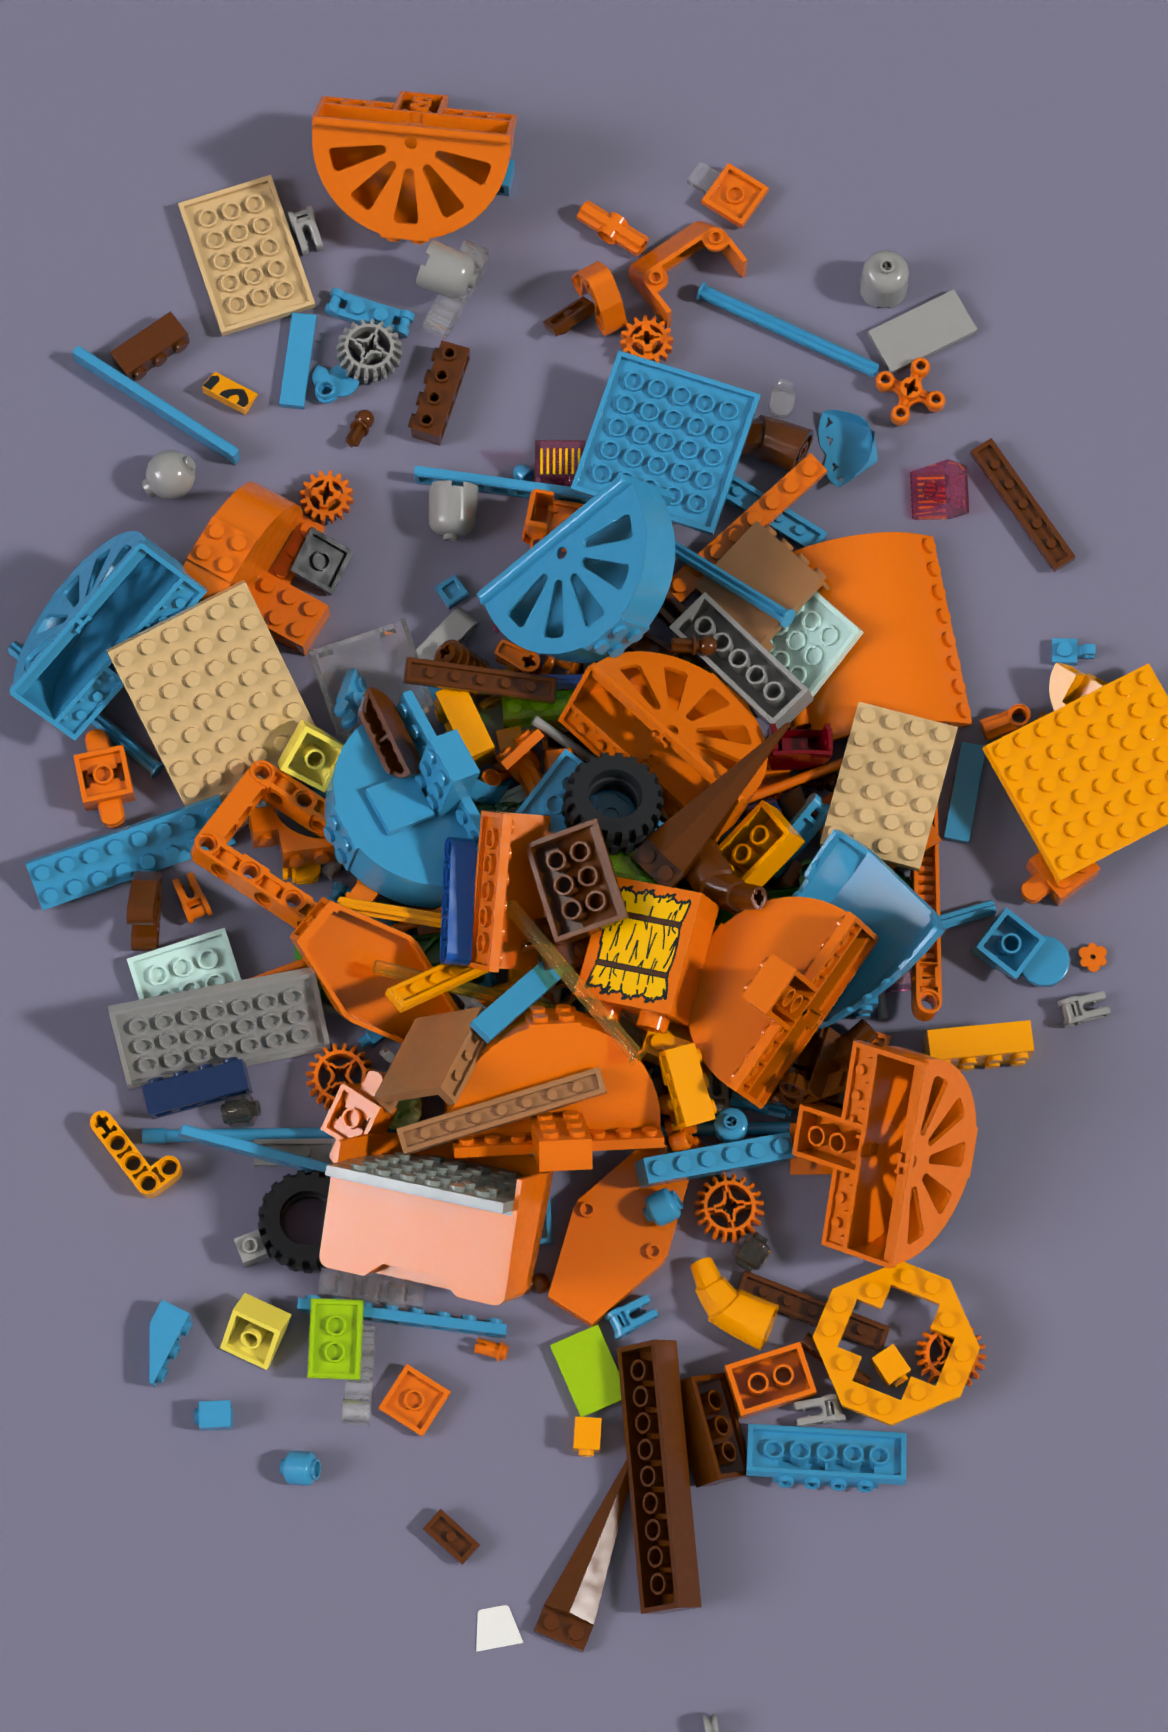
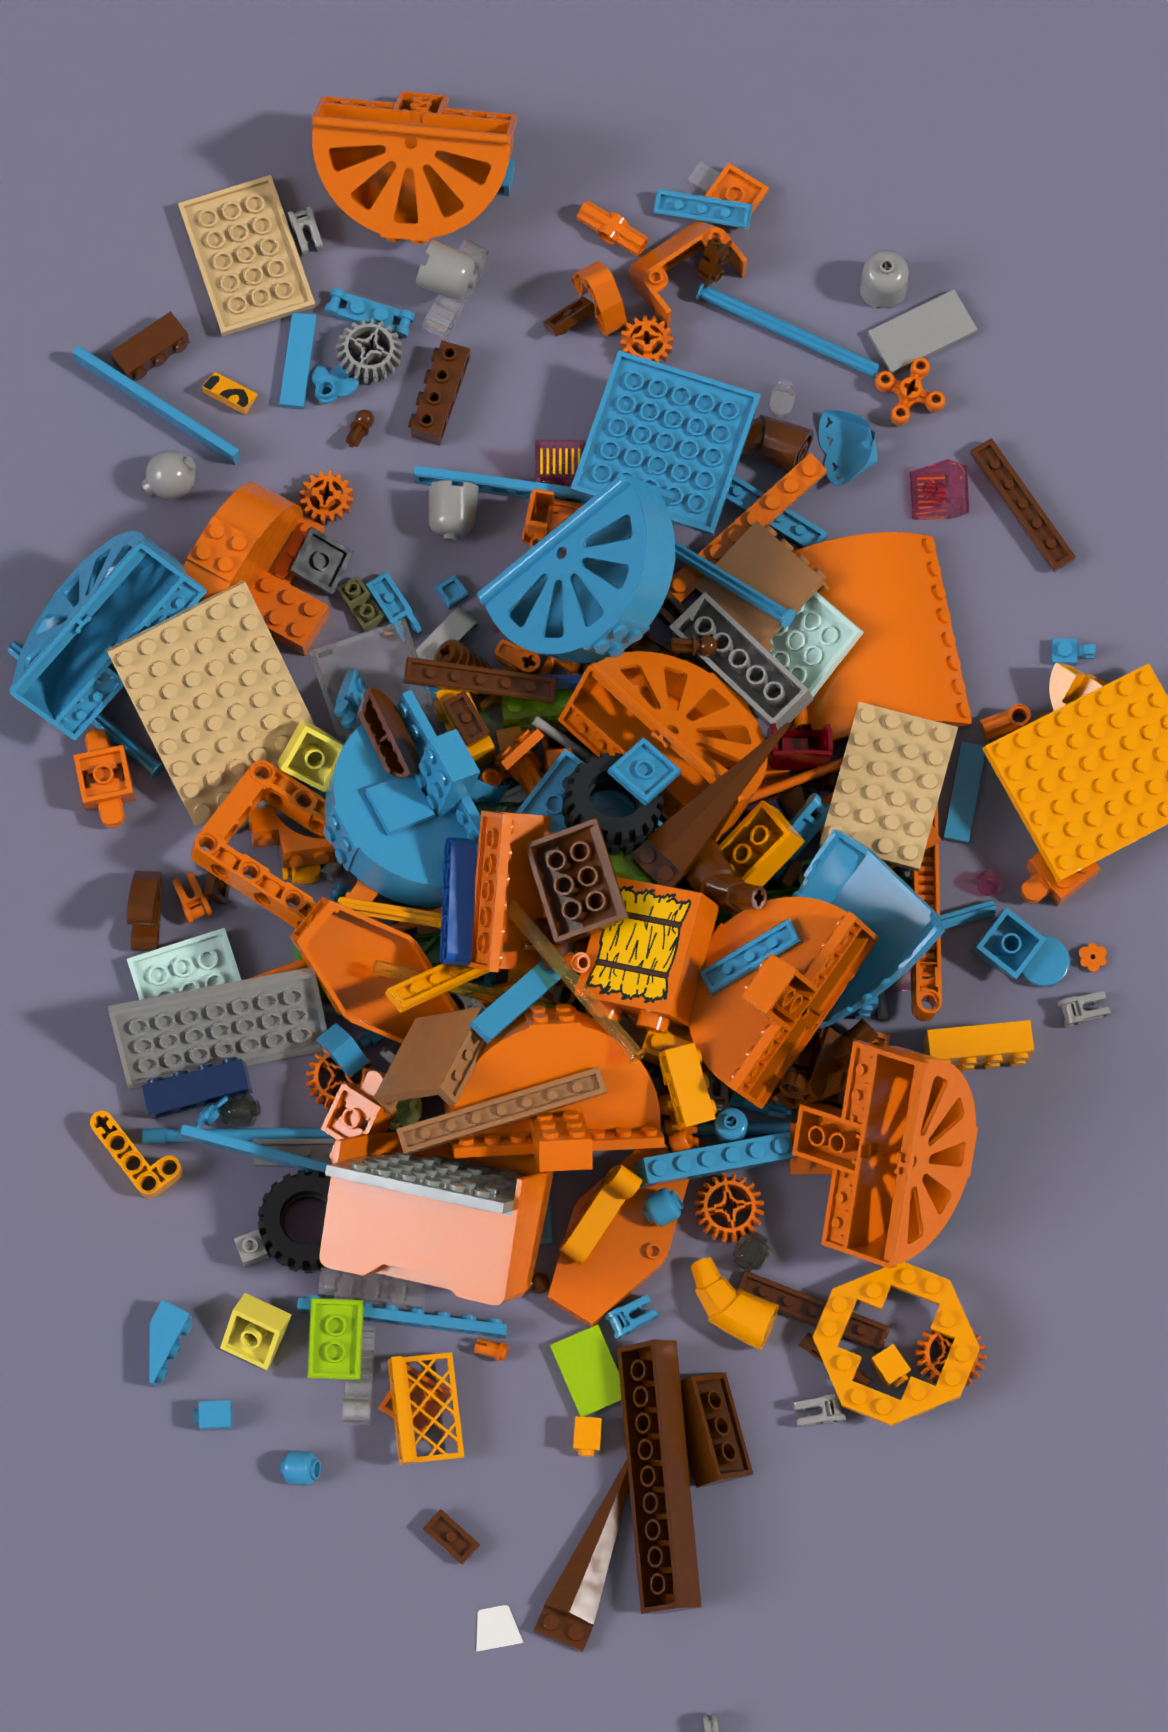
dark azure plate [25,794,236,910] -> none
dark azure hinge [513,464,534,481] -> none
orange brick [724,1342,817,1420] -> none
dark azure plate [746,1424,907,1493] -> none
none -> dark azure plate [195,1096,228,1128]
none -> reddish brown plate [204,872,230,905]
none -> dark azure slope [316,1023,369,1079]
none -> olive slope [336,575,386,633]
none -> dark azure hinge [365,571,422,641]
none -> light orange fence [387,1352,464,1466]
none -> reddish brown plate [443,690,491,747]
none -> light orange beam [558,1164,643,1265]
none -> orange pin [562,952,591,973]
none -> dark azure tile [607,737,681,806]
none -> dark azure tile [653,189,753,229]
none -> reddish brown hinge [697,237,732,288]
none -> dark azure tile [699,919,803,996]
none -> clear pink tile [977,869,1003,896]

